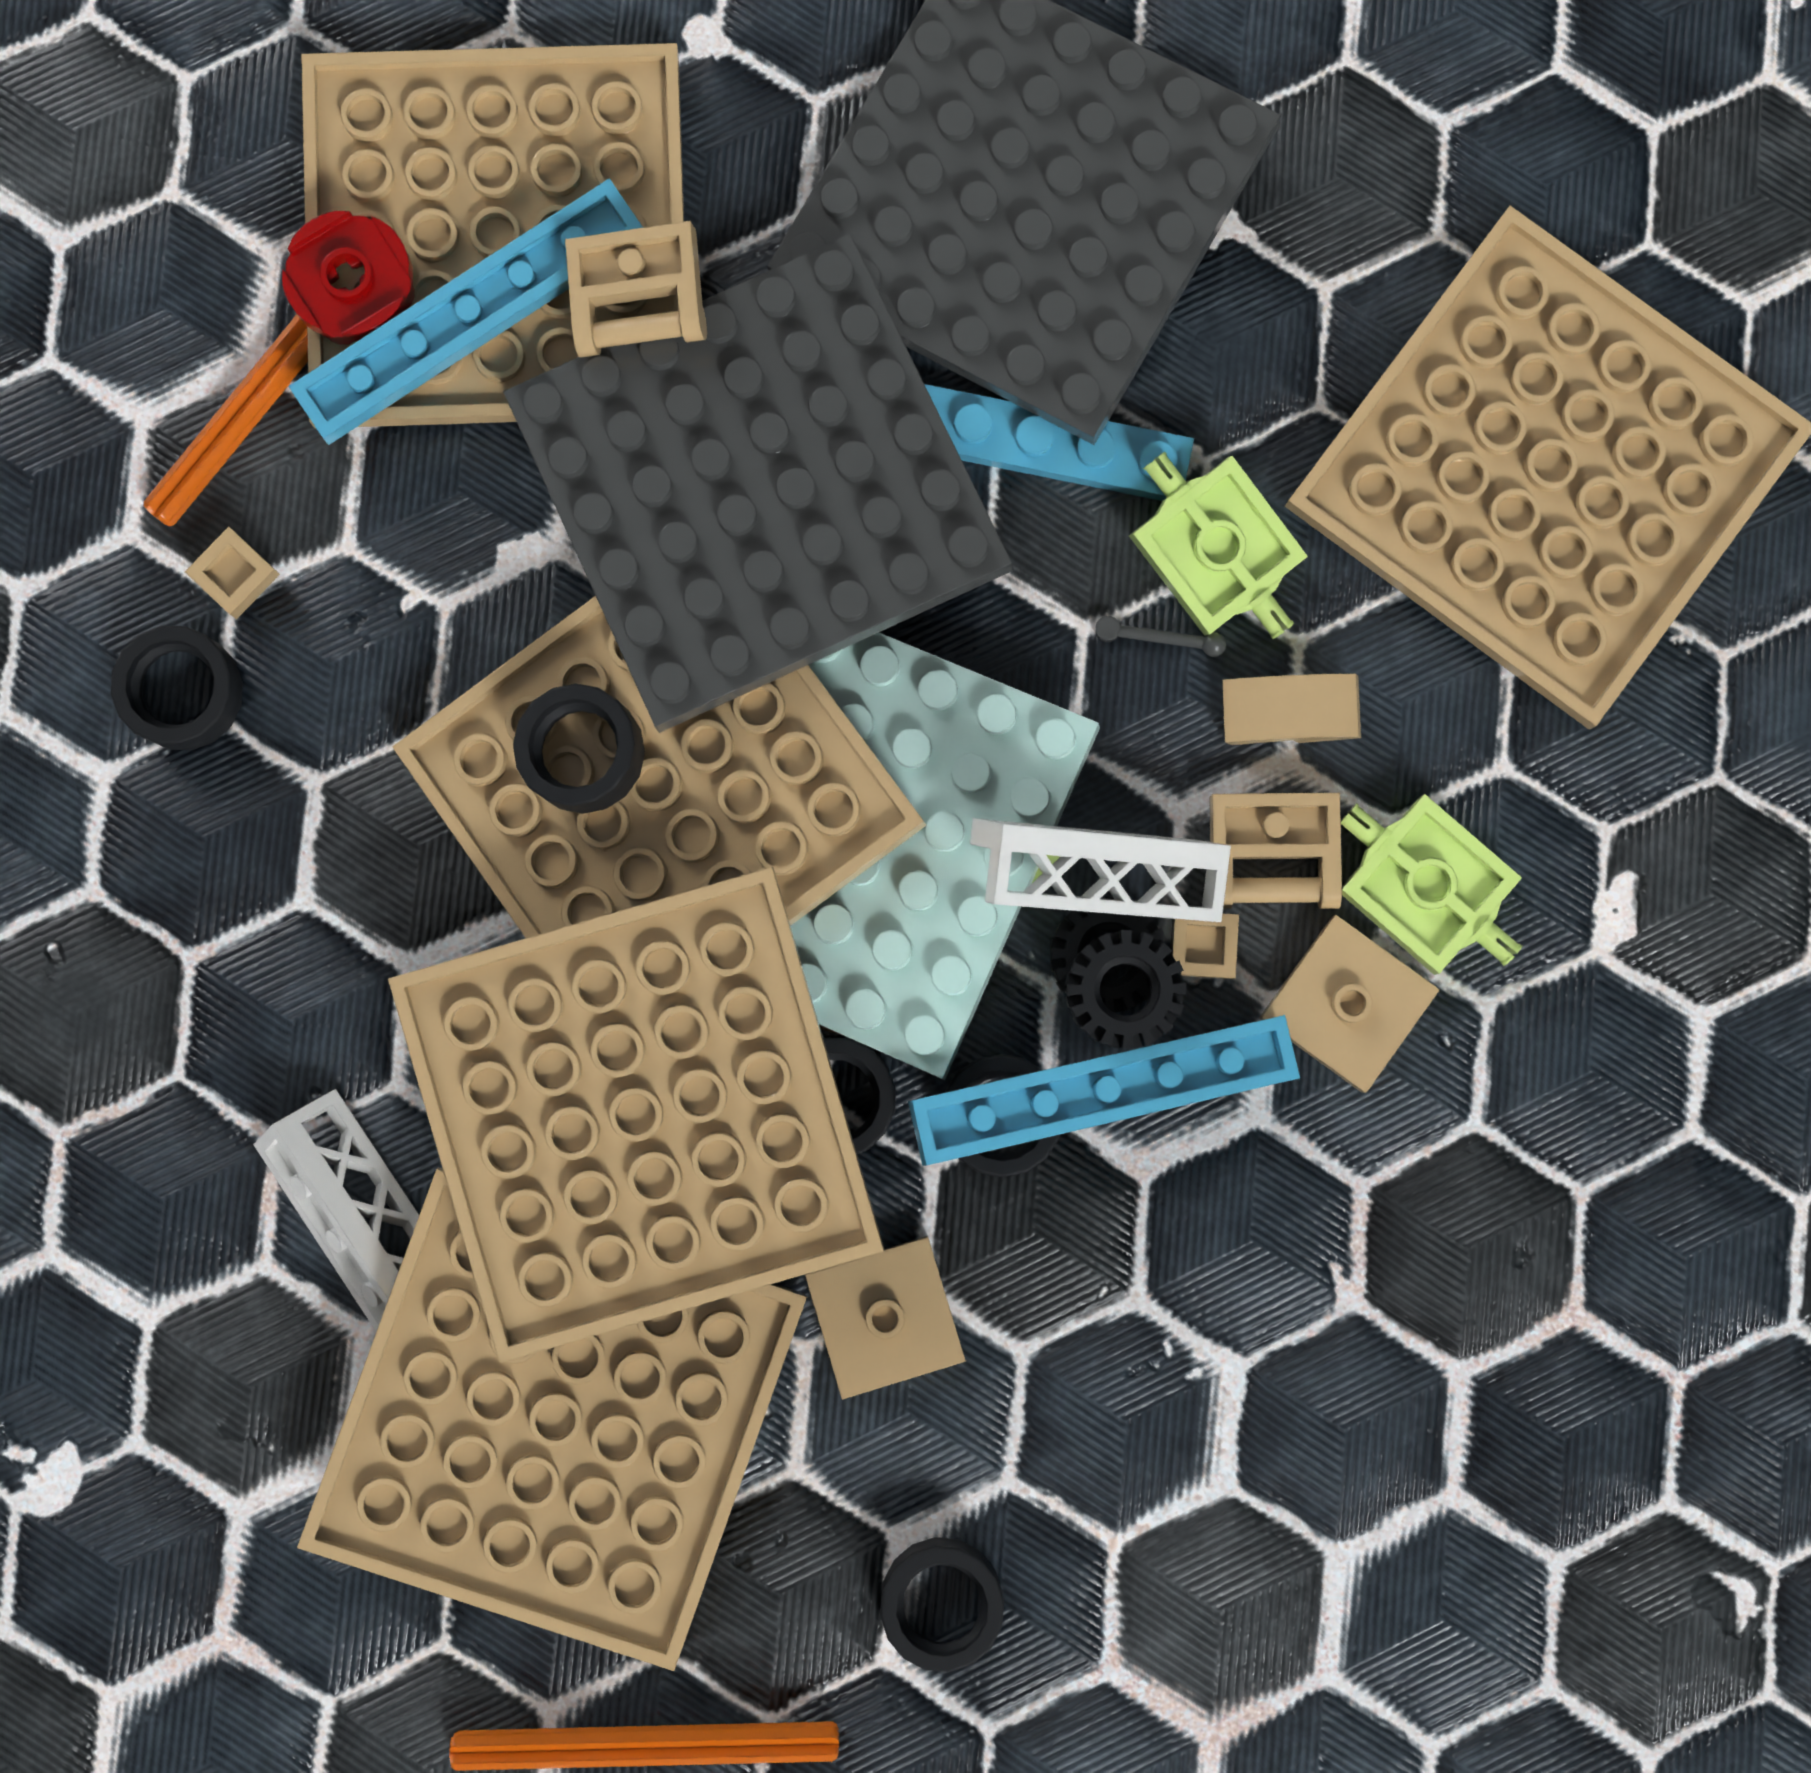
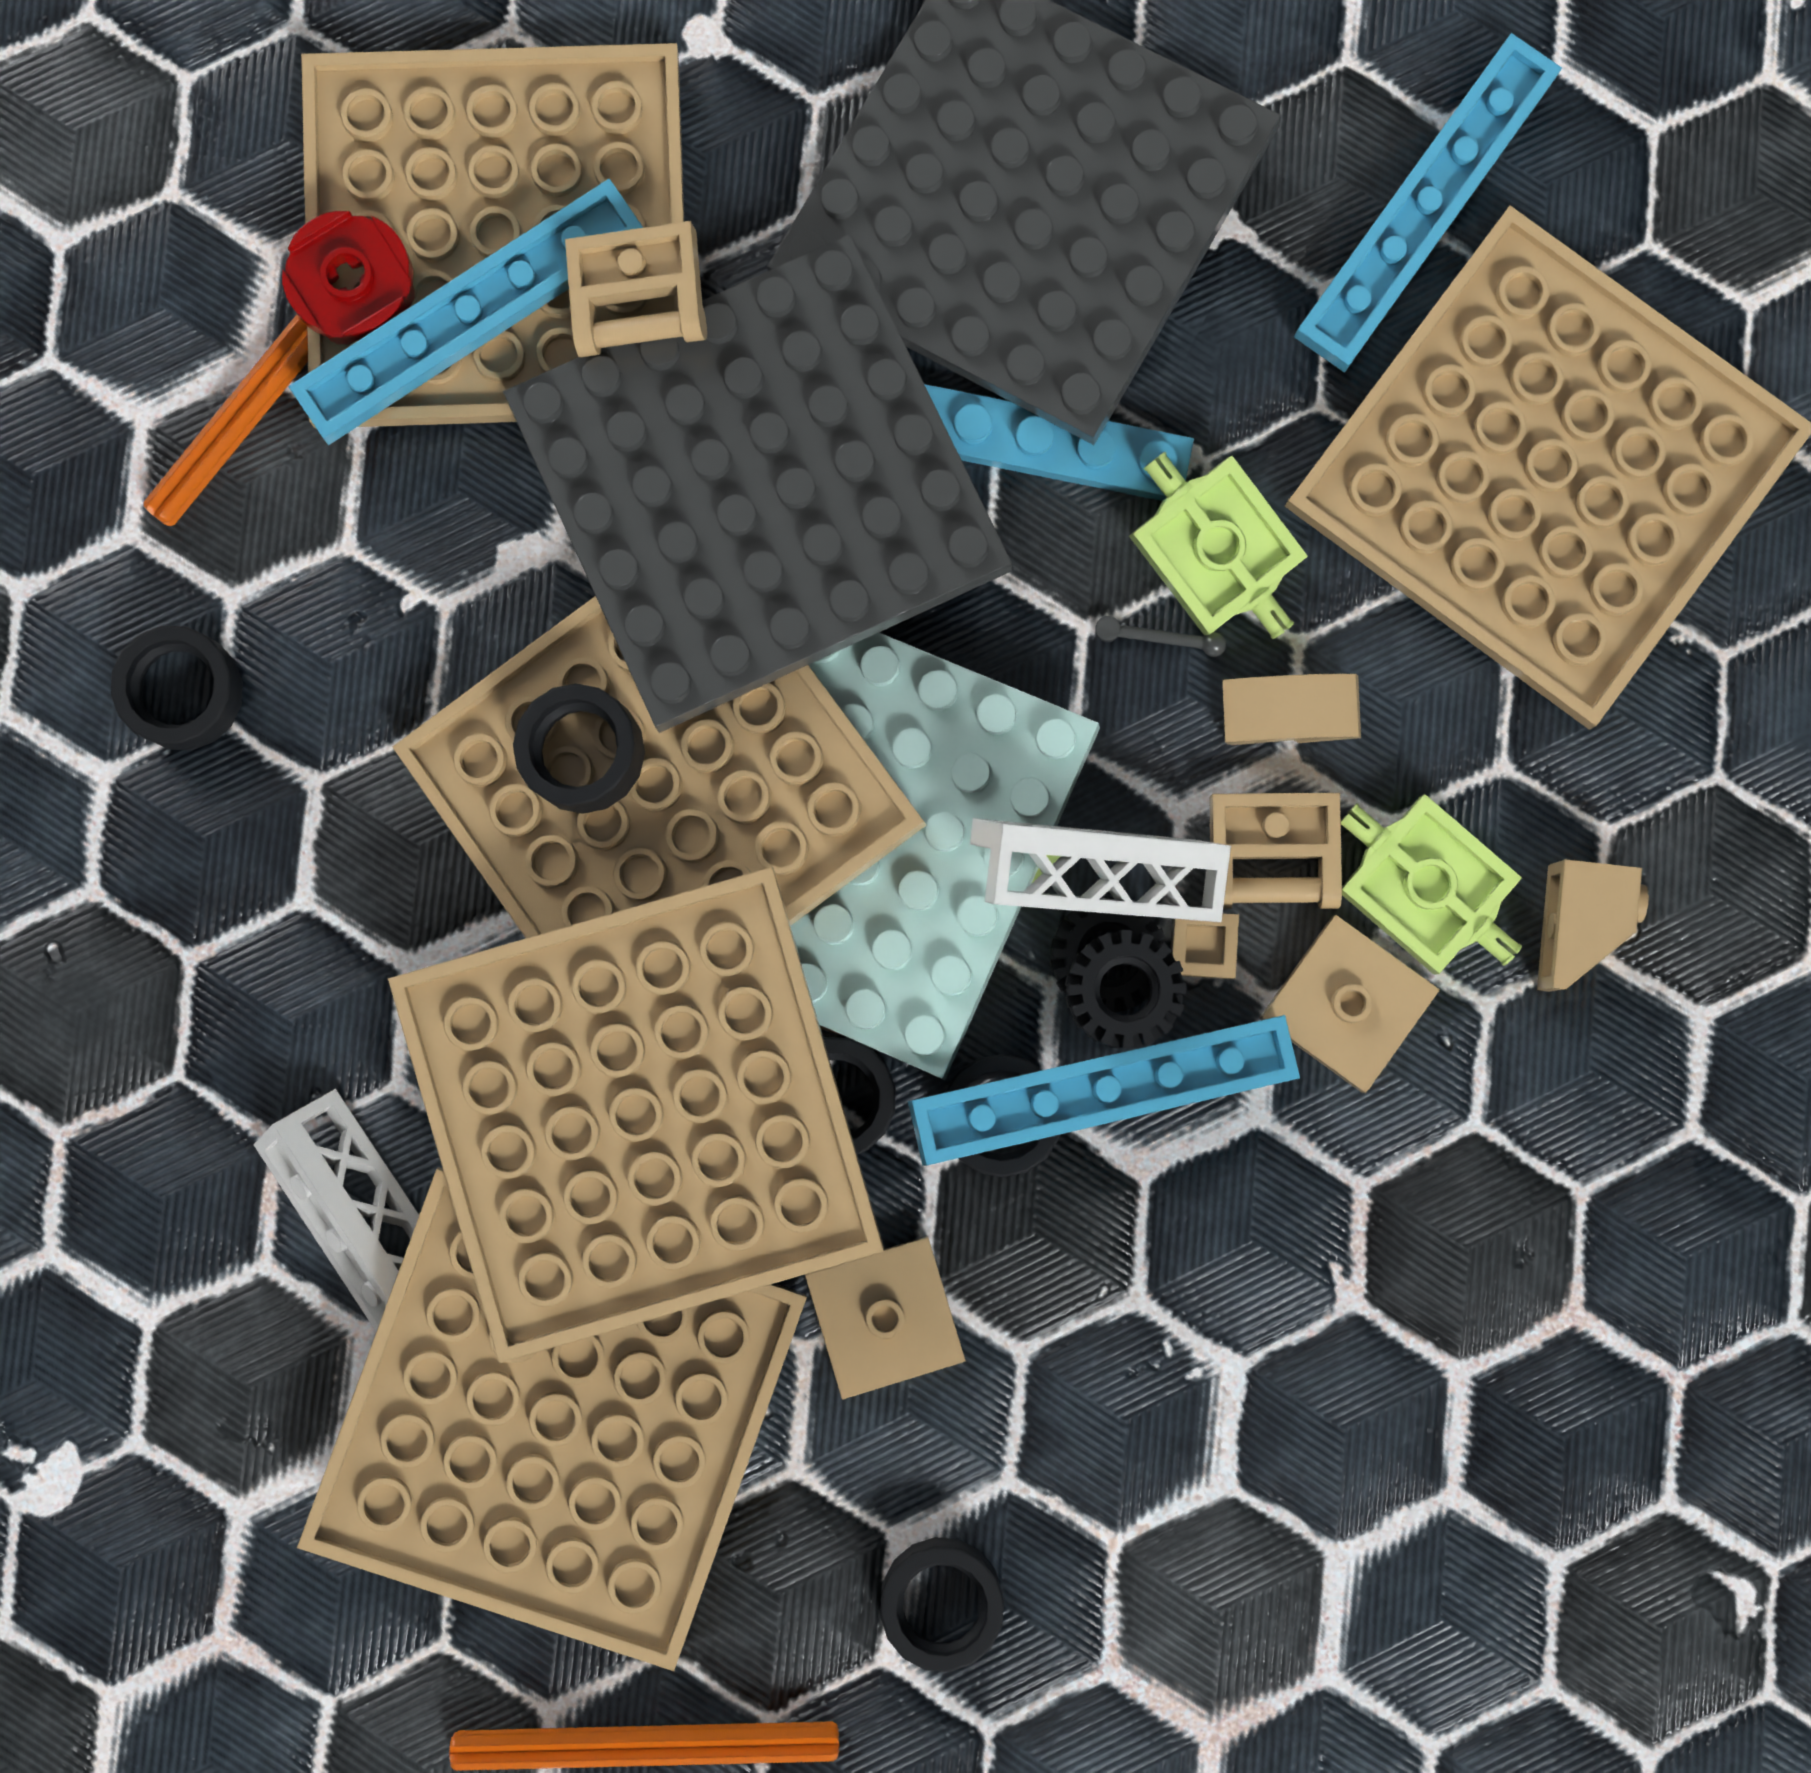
tan plate [185,527,280,619] -> none
none -> medium azure plate [1294,33,1562,373]
none -> tan slope [1537,859,1649,991]

